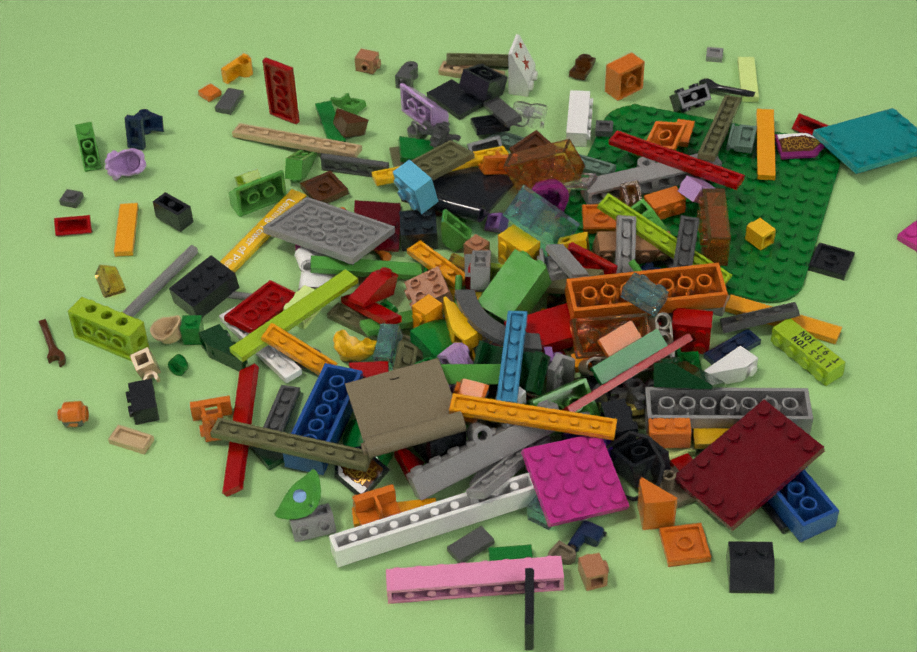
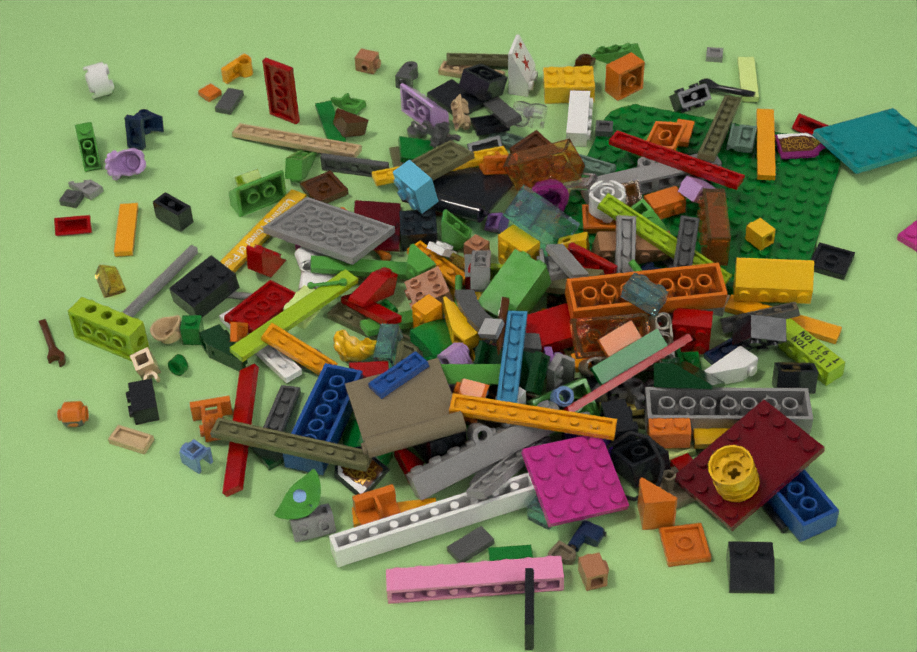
none -> light grey tile [68,180,104,200]
none -> white brick [83,62,115,99]
none -> medium blue window [179,439,213,474]
none -> orange tile [230,322,248,342]
none -> red slope [246,244,286,277]
none -> bright green hinge [307,278,347,289]
none -> blue tile [368,351,429,399]
none -> bright green slope [406,244,436,279]
none -> white plate [427,240,458,259]
none -> tan hinge [451,94,471,131]
none -> light grey tile [478,318,505,339]
none -> reddish brown piece [496,296,509,355]
none -> yellow brick [543,66,595,104]
none -> medium blue brick [550,386,574,408]
none -> white brick [589,180,626,223]
none -> bright green slope [591,43,644,64]
none -> yellow wheel [708,445,760,502]
none -> black brick [732,314,787,352]
none -> yellow slope [733,258,814,304]
none -> black brick [772,362,819,394]

